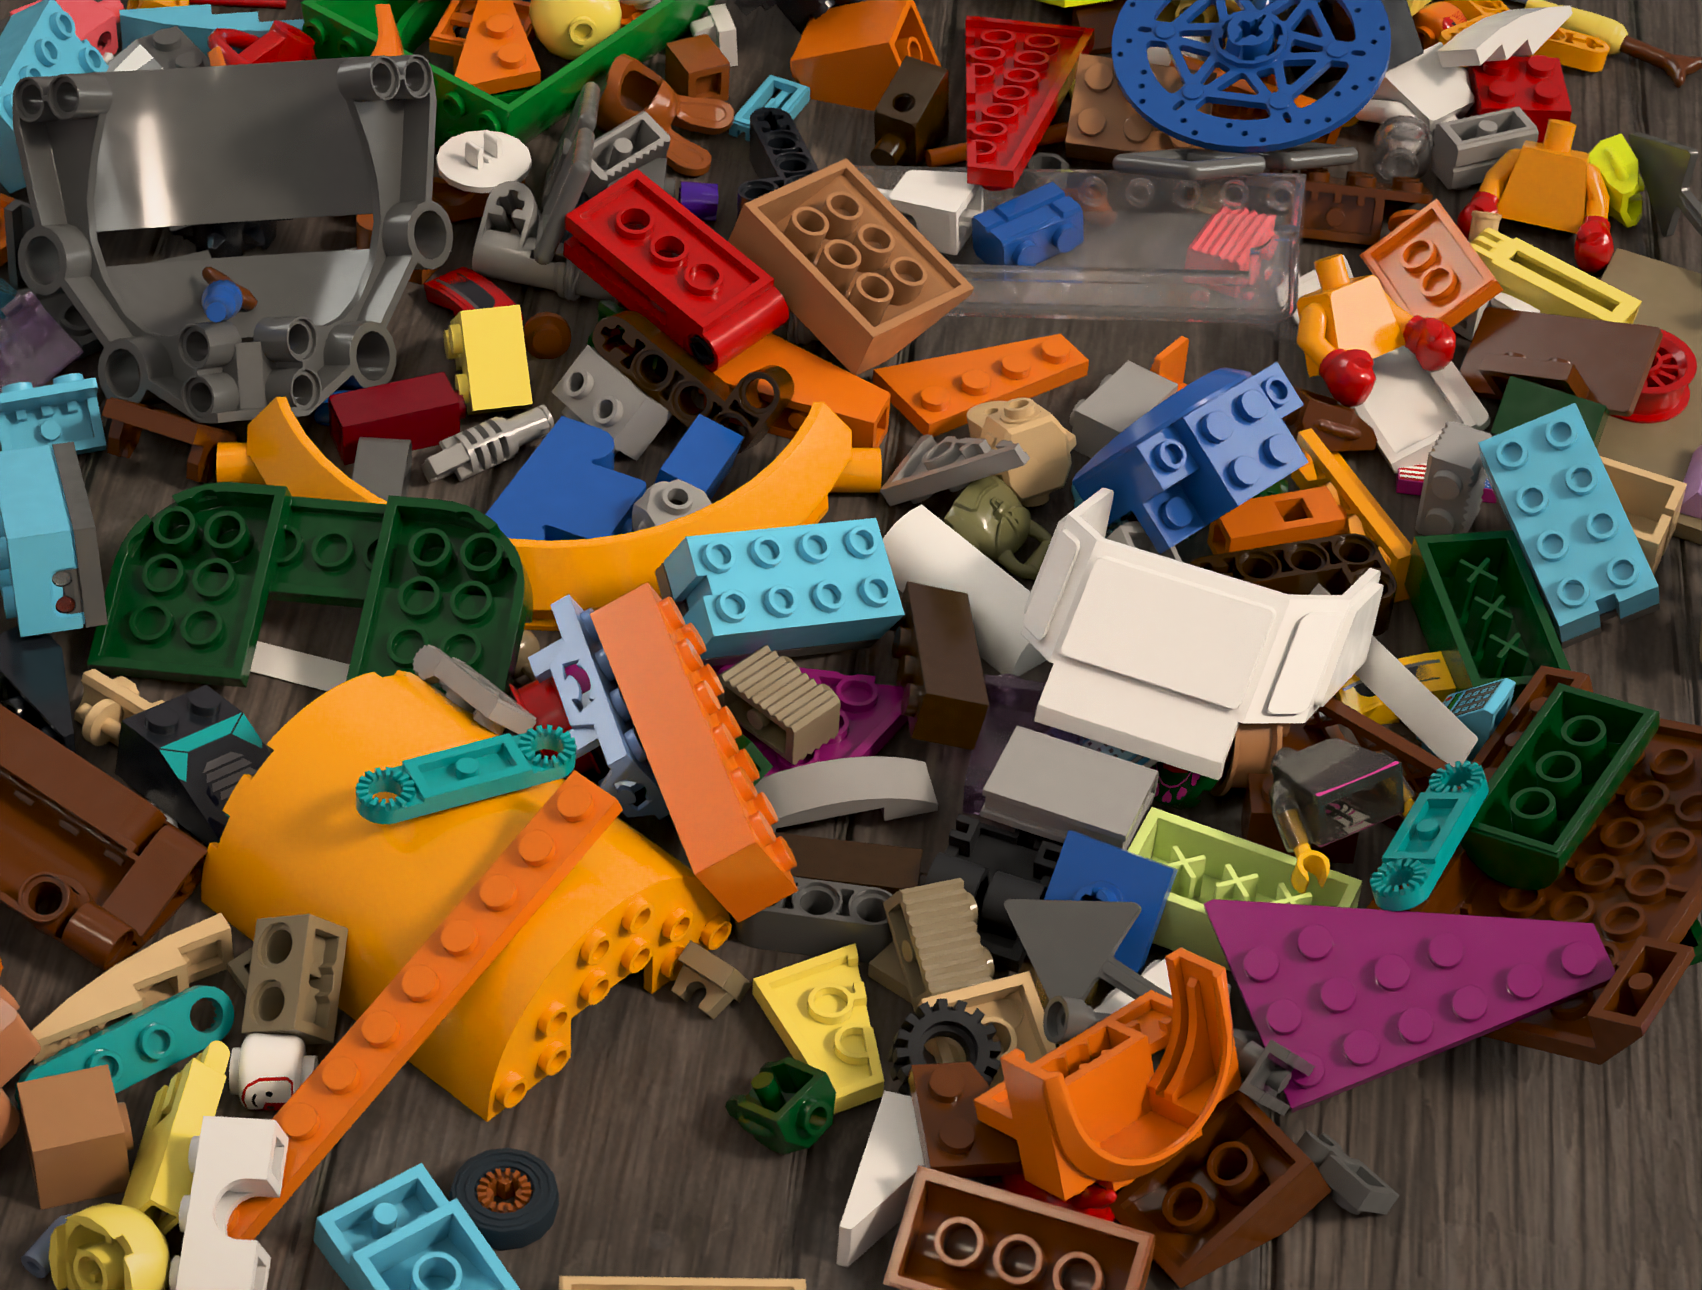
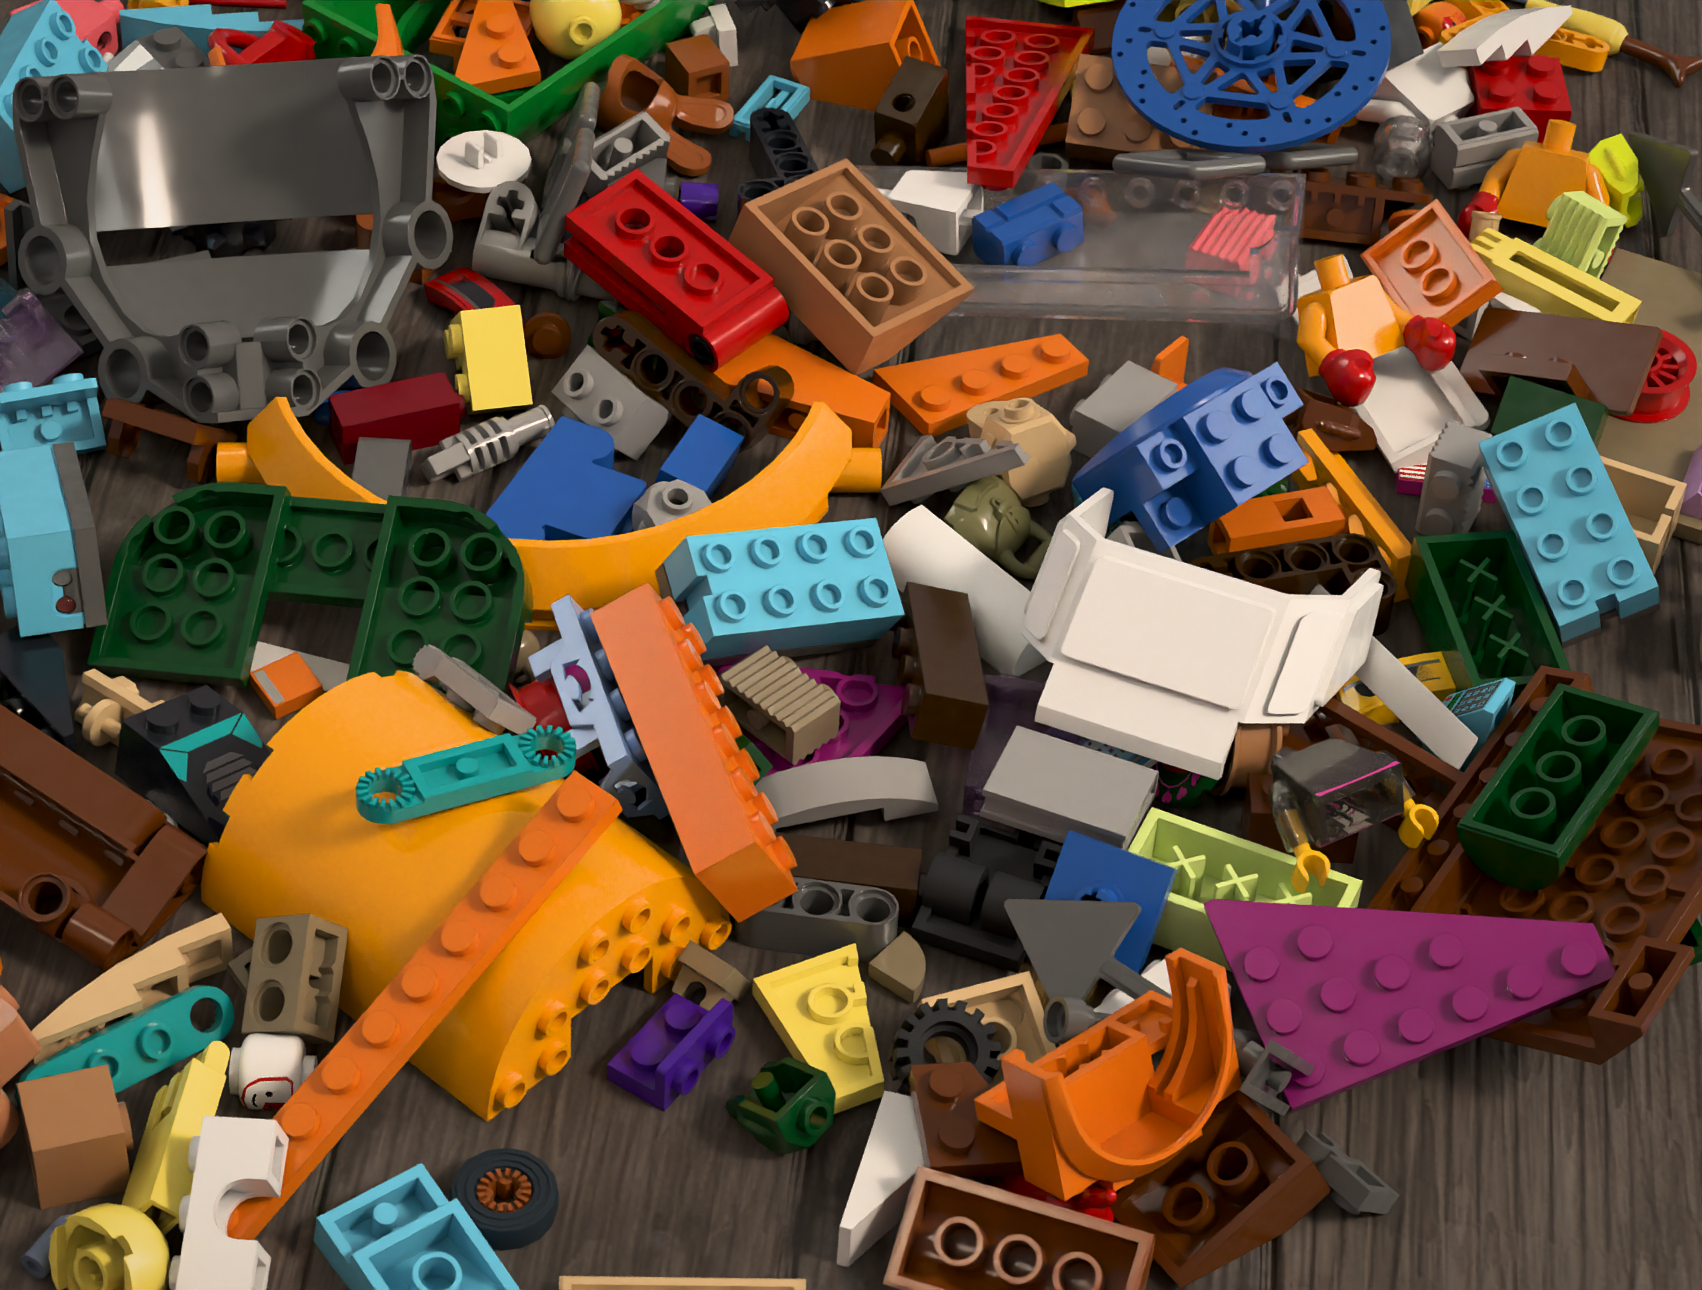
blue piece [202,267,257,323] -> none
dark tan brick [883,878,995,1012] -> none
teal plate [1369,760,1489,911] -> none
none -> orange tile [249,652,324,720]
none -> dark purple bracket [607,993,735,1111]
none -> yellowish green brick [1532,191,1627,280]

